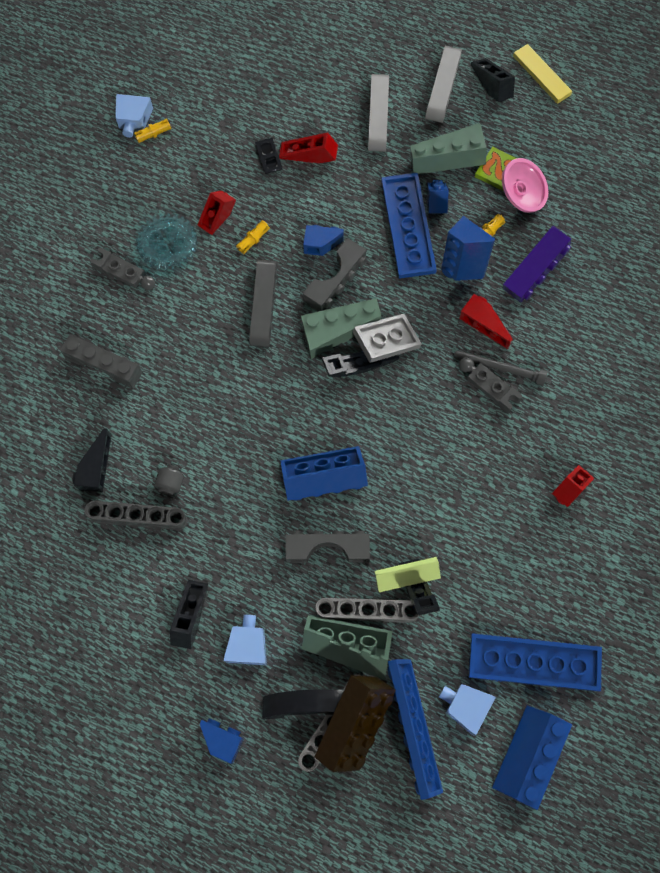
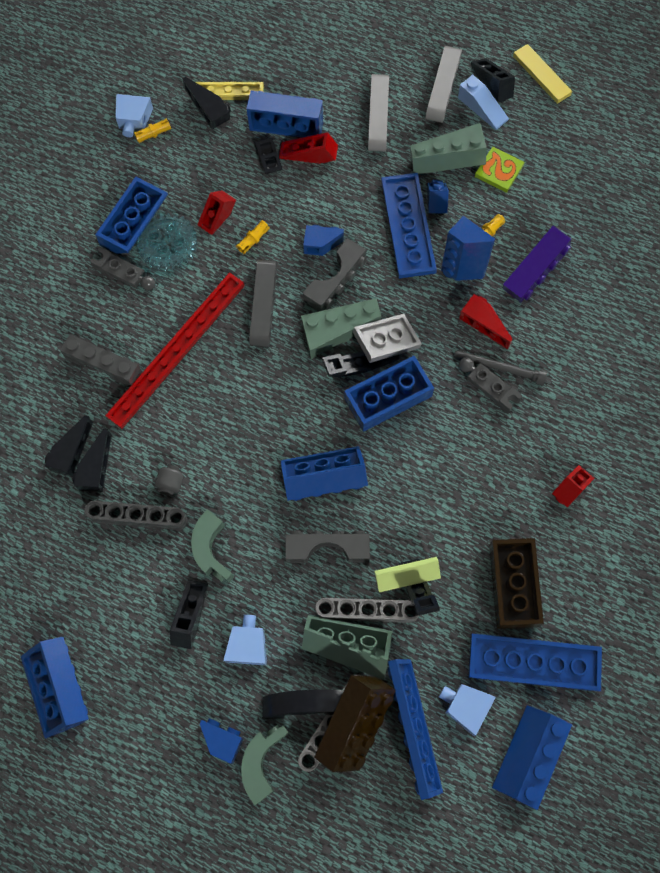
bright pink dish [502,158,548,213] -> none
none -> blue slope [21,637,89,739]
none -> black slope [45,415,93,477]
none -> blue slope [95,177,168,254]
none -> red plate [105,272,245,429]
none -> black slope [182,77,231,129]
none -> sand green arch [191,509,234,583]
none -> light yellow tile [196,82,264,100]
none -> sand green arch [241,725,289,805]
none -> blue brick [246,90,323,138]
none -> blue brick [344,356,434,432]
none -> light blue slope [458,74,509,130]
none -> dark brown brick [489,538,544,629]

